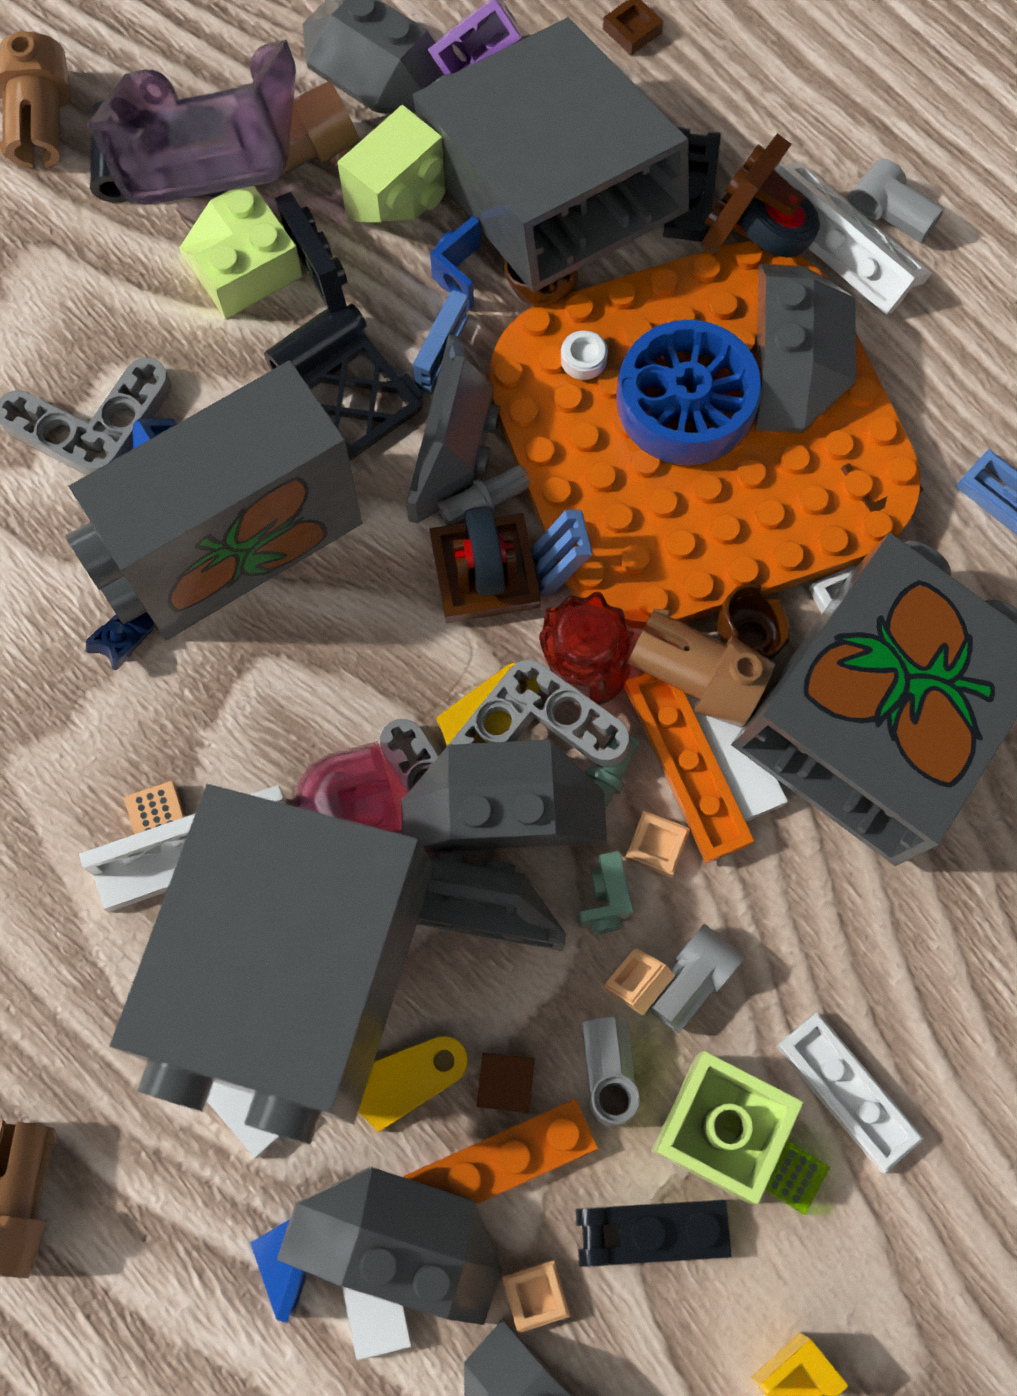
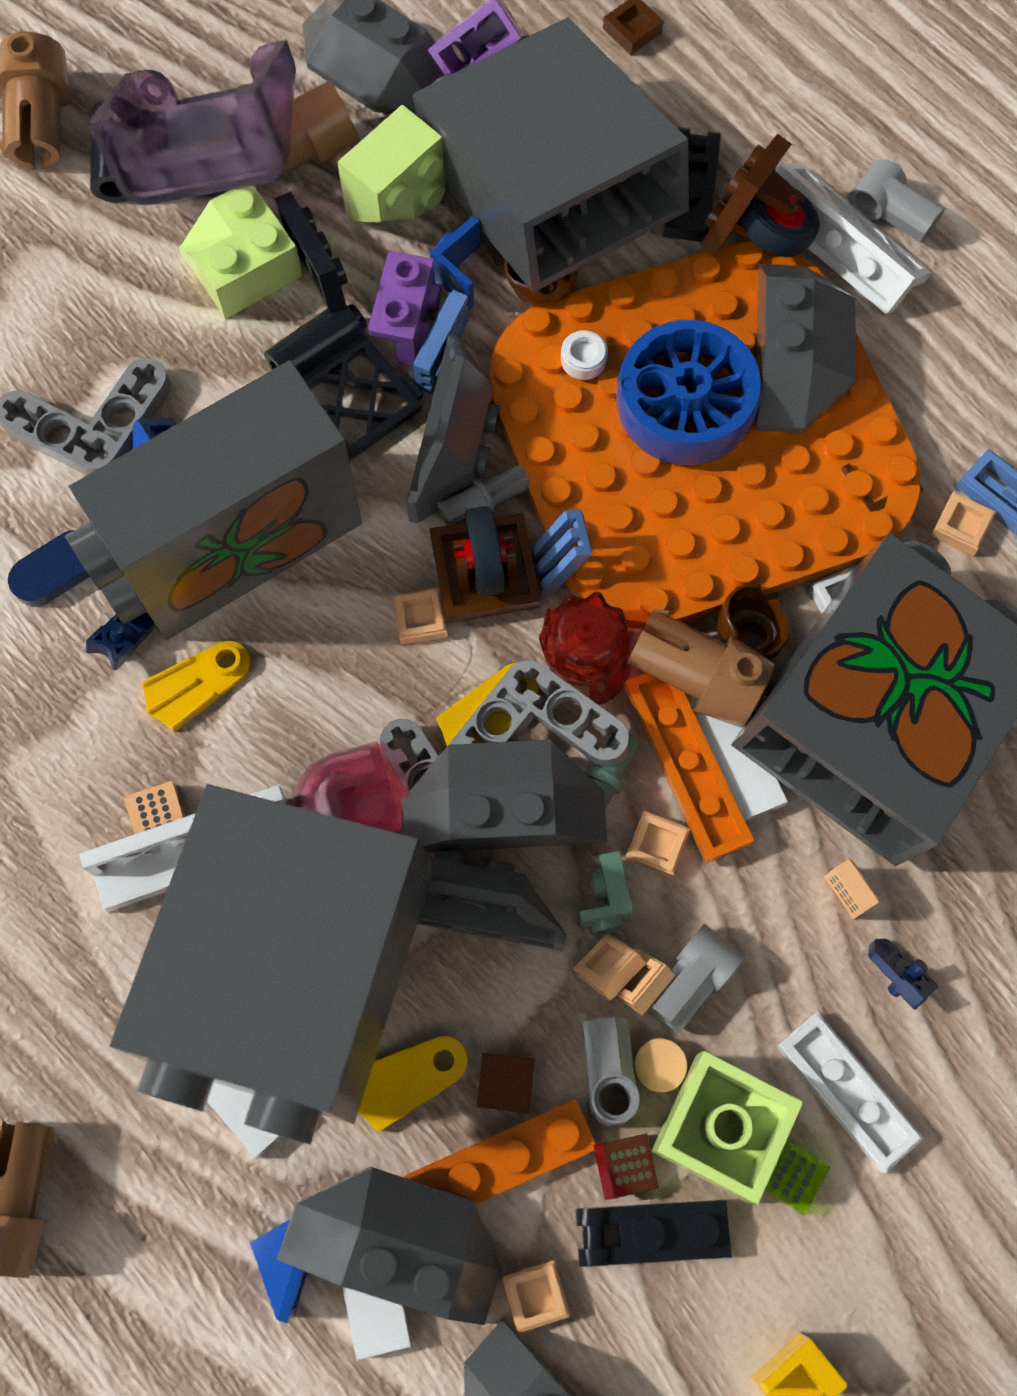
none -> dark blue tile [8,530,90,607]
none -> yellow piece [141,641,251,732]
none -> medium lavender bracket [368,251,442,367]
none -> light nougat tile [392,587,448,645]
none -> light nougat tile [573,932,646,1001]
none -> dark red tile [593,1133,659,1200]
none -> light nougat tile [633,1038,687,1093]
none -> light nougat tile [824,859,879,919]
none -> dark blue piece [868,938,938,1010]
none -> light nougat tile [930,491,996,556]

